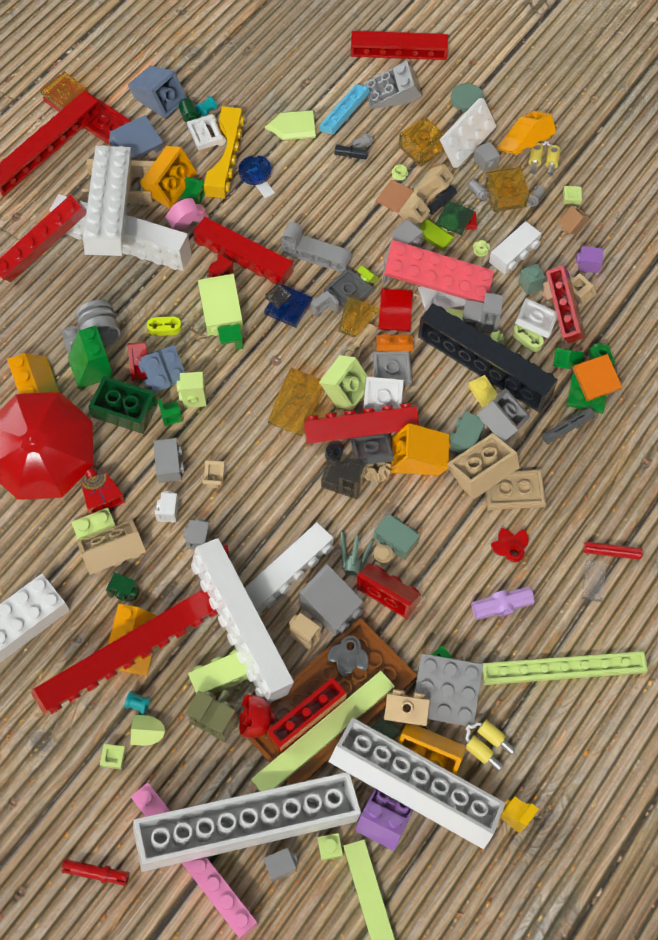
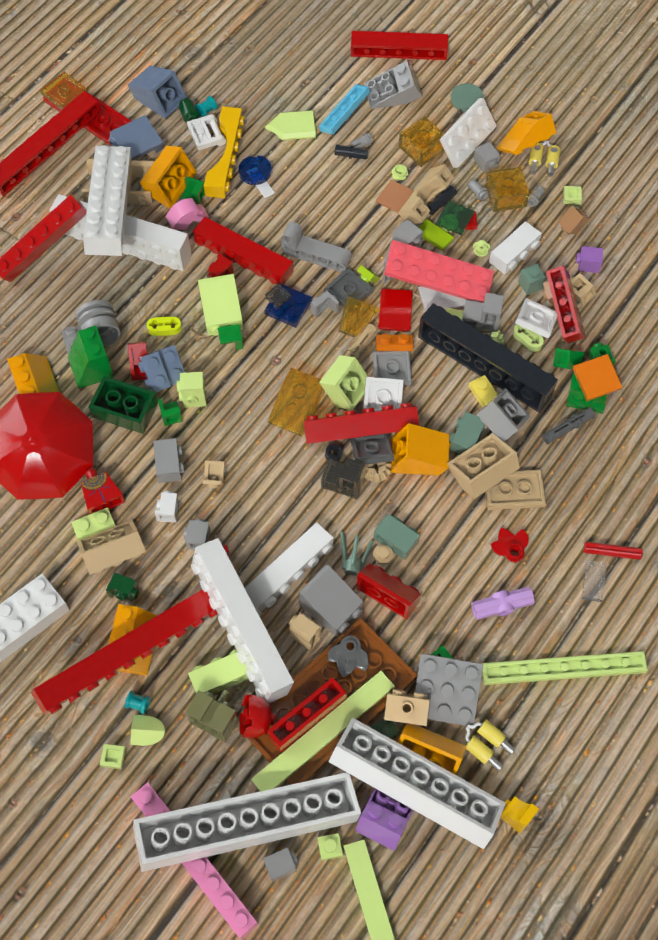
red pin [61,859,129,887] -> none

